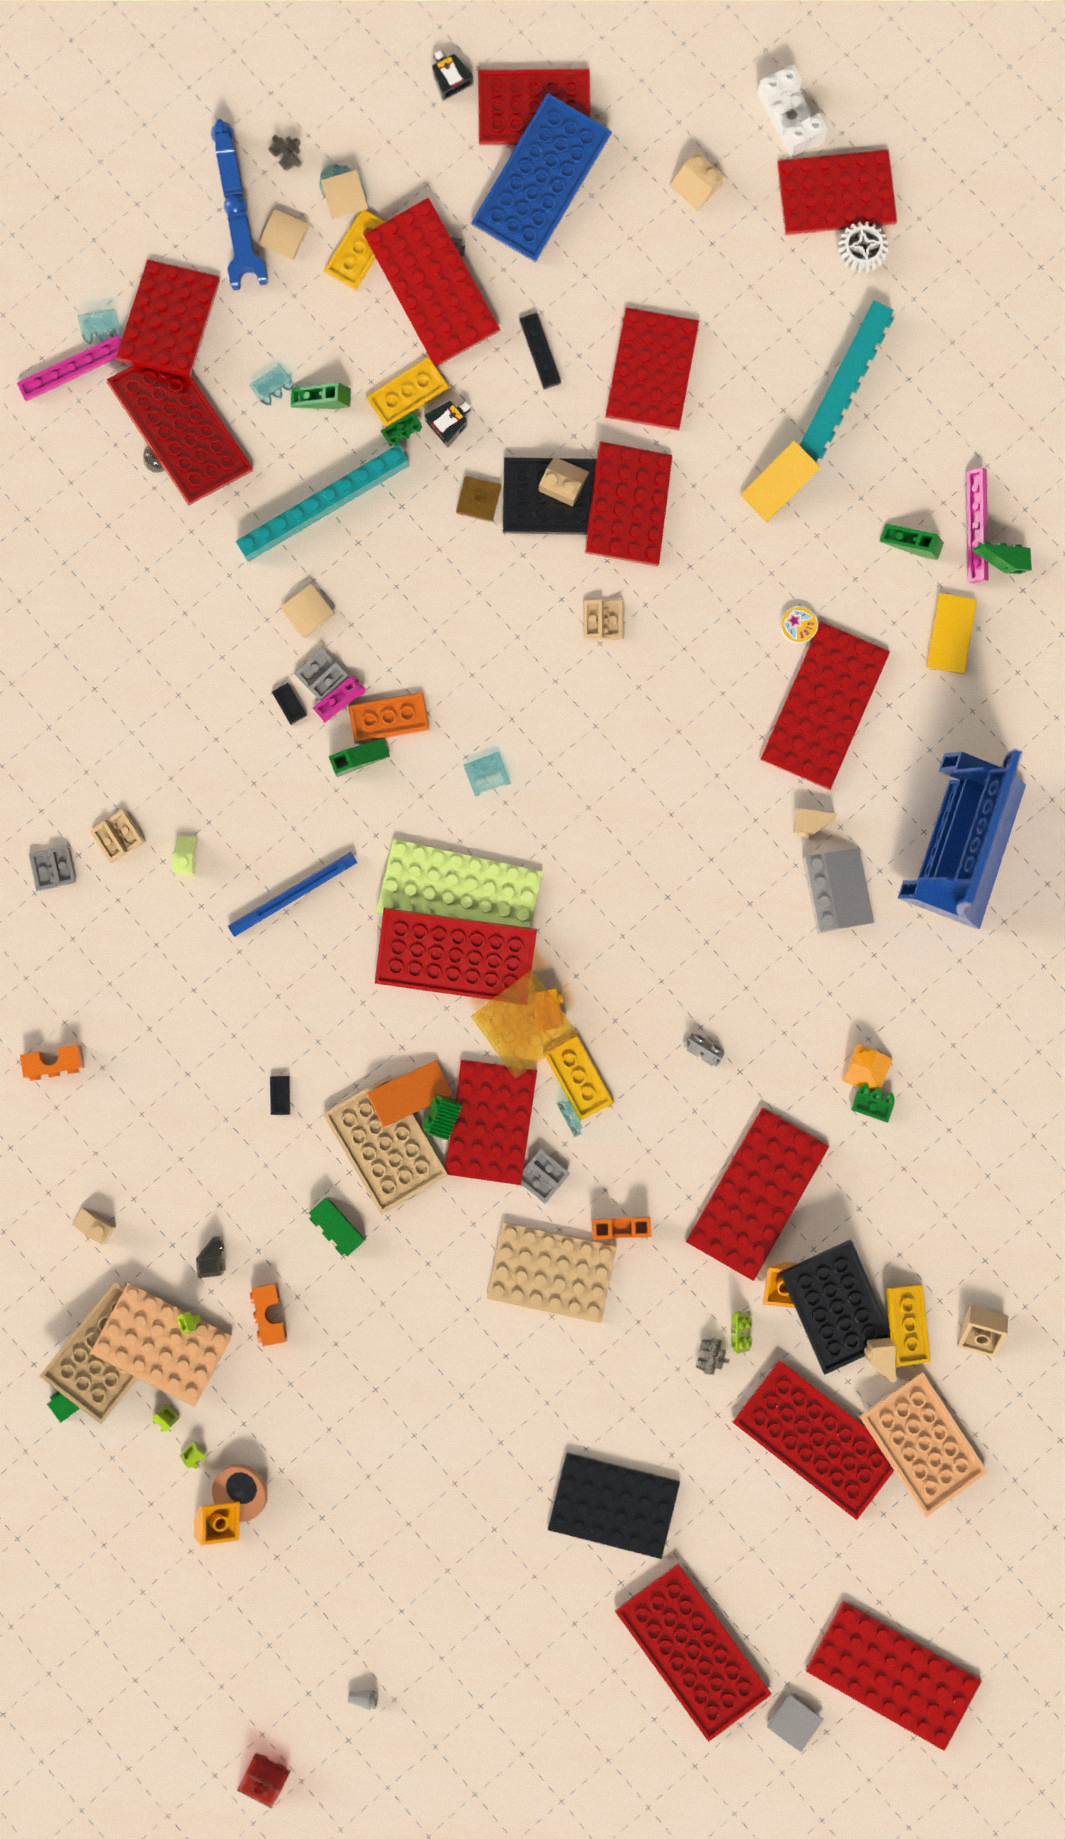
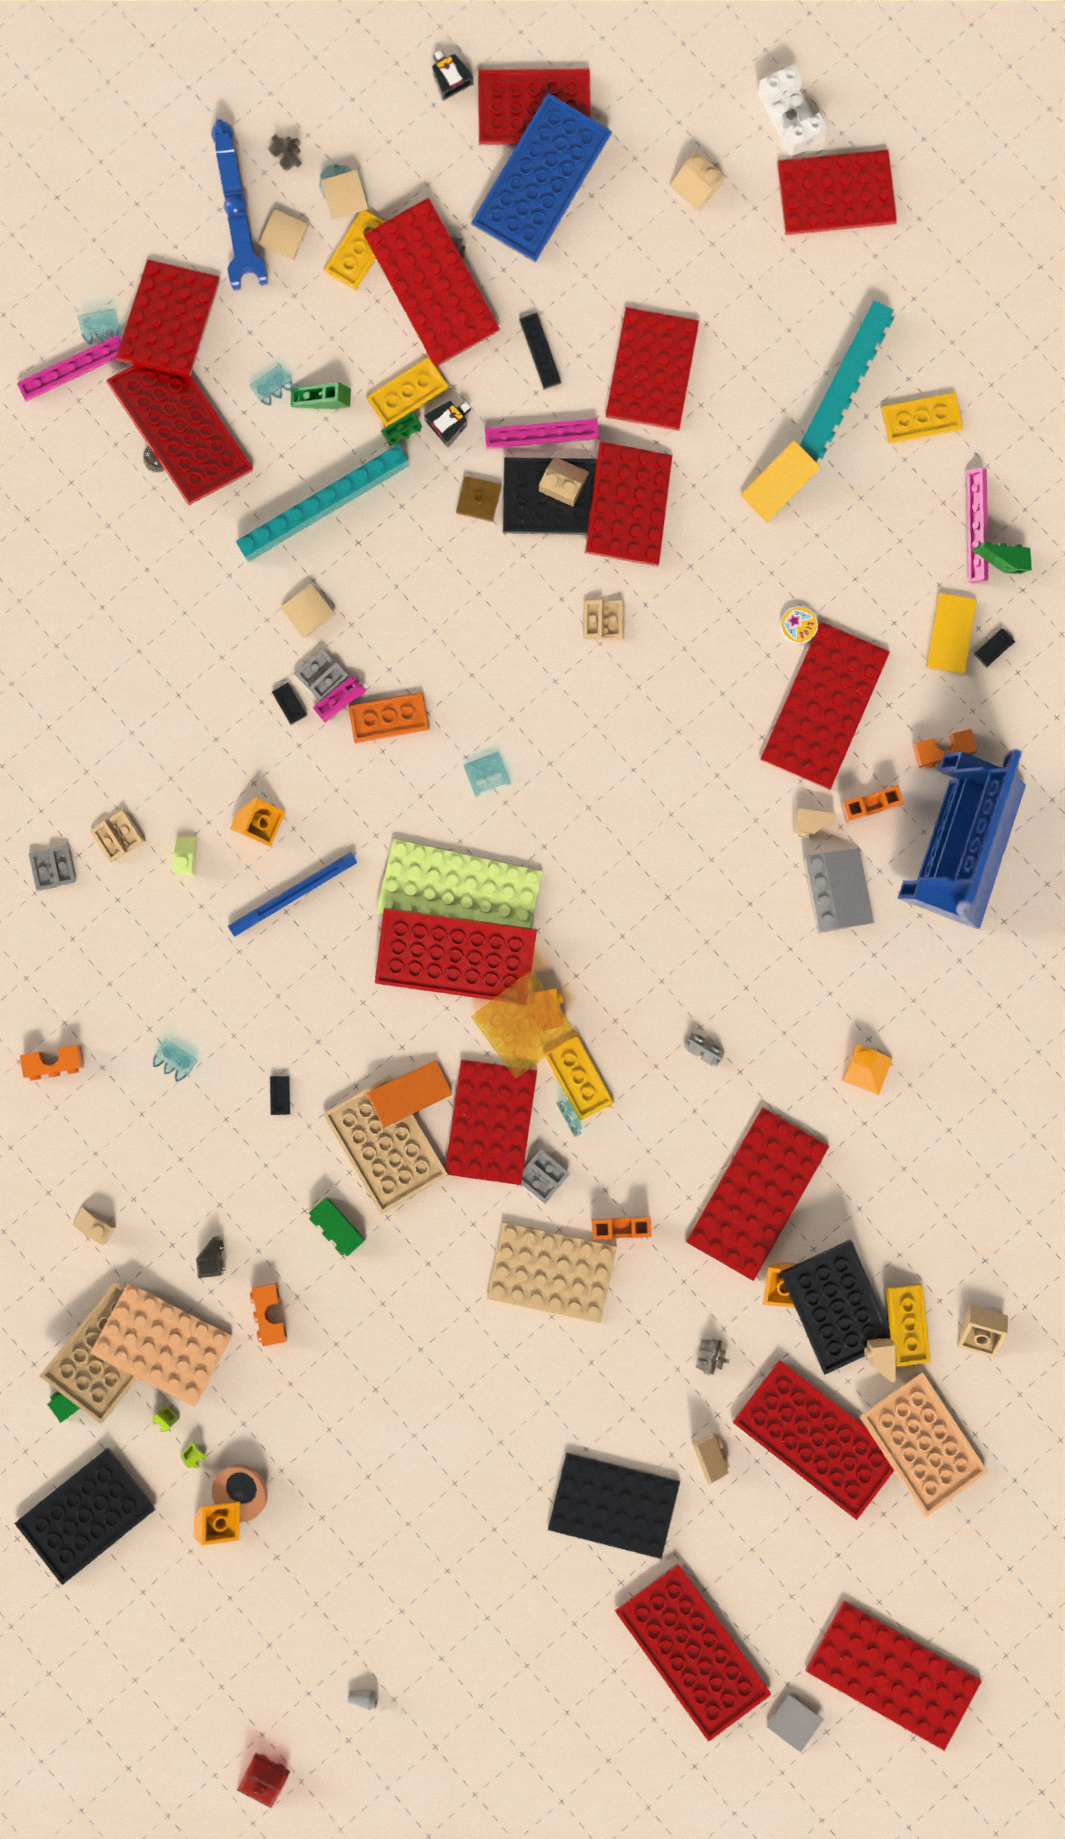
lime tile [176,1311,202,1335] -> none
green slope [328,739,390,777] -> none
green brick [422,1094,462,1140] -> none
lime hinge [732,1311,752,1354] -> none
white gear [838,222,889,273] -> none
green plate [851,1084,895,1123] -> none
green slope [880,524,944,560] -> none
none -> black plate [14,1448,156,1585]
none -> clear light blue plate [153,1039,198,1082]
none -> light orange slope [230,797,285,847]
none -> dark pink plate [485,419,599,449]
none -> tan slope [692,1434,730,1485]
none -> orange arch [841,785,904,823]
none -> yellow tile [881,392,963,444]
none -> orange arch [913,729,977,769]
none -> black tile [974,628,1015,668]

